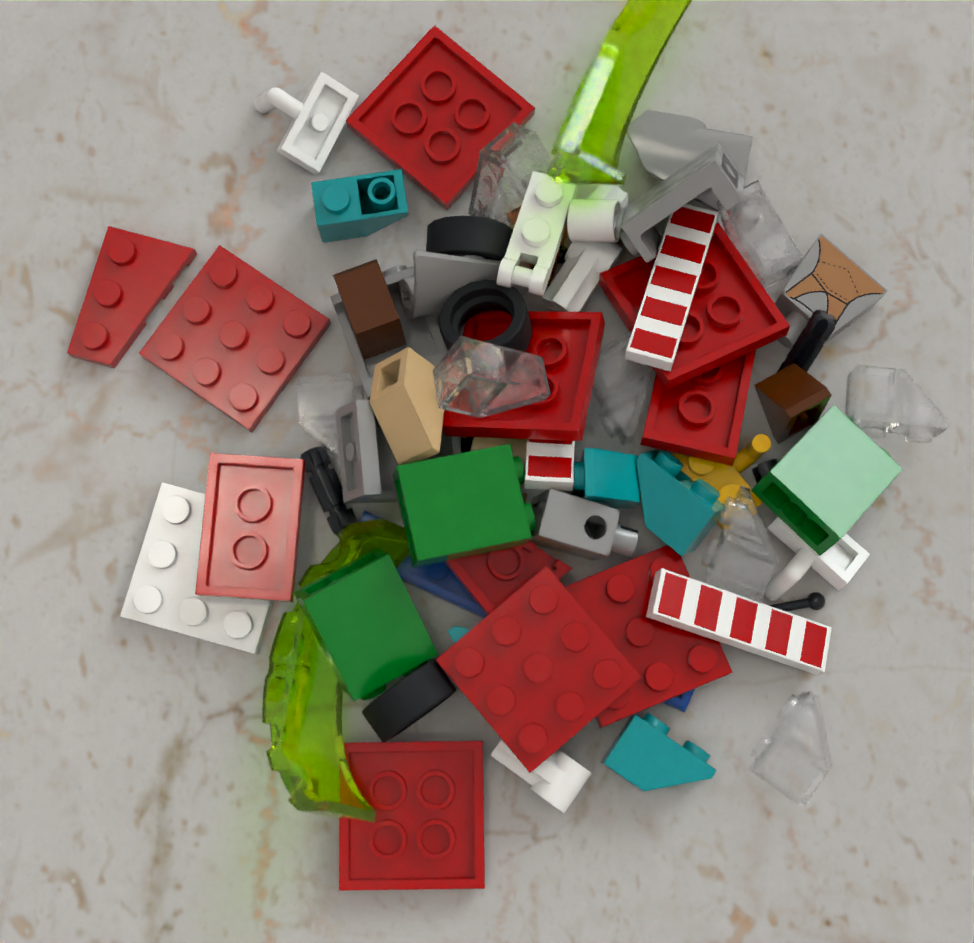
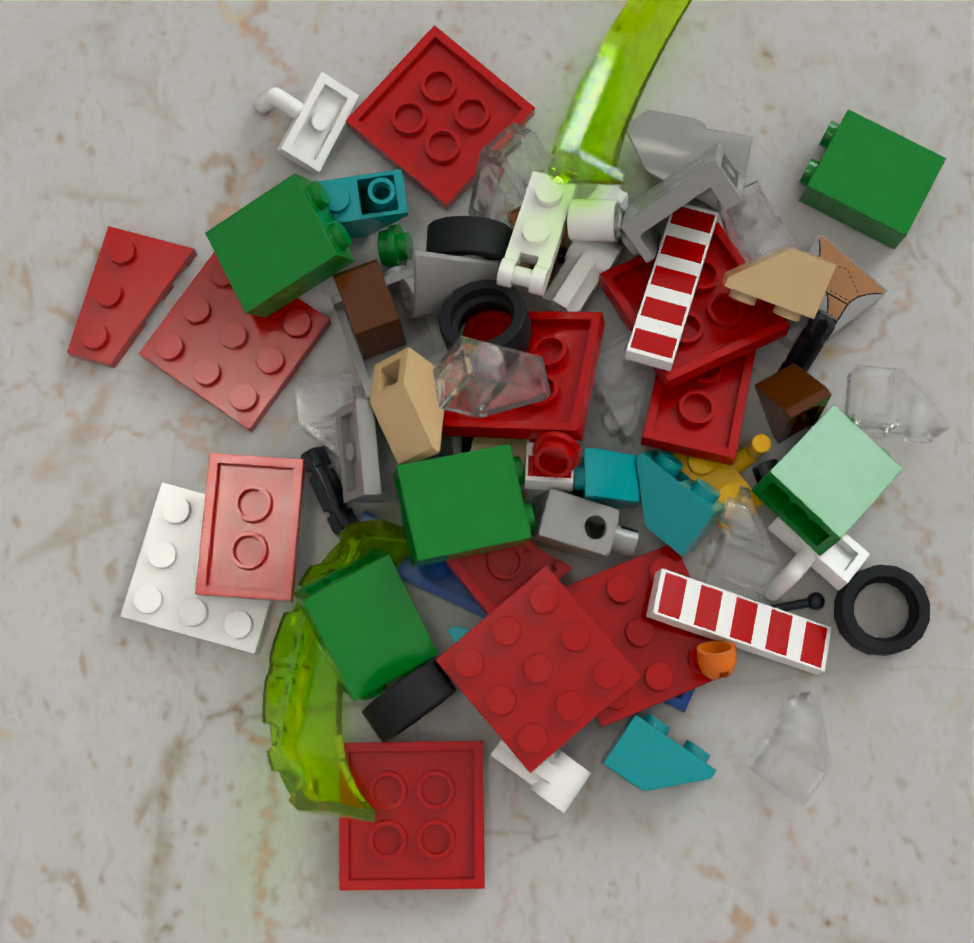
none -> green brick [205,173,355,318]
none -> green plate [378,224,413,267]
none -> red plate [532,431,581,478]
none -> orange hinge [697,640,737,680]
none -> tan slope [722,244,837,322]
none -> green brick [798,109,946,249]
none -> black tyre [834,565,930,656]

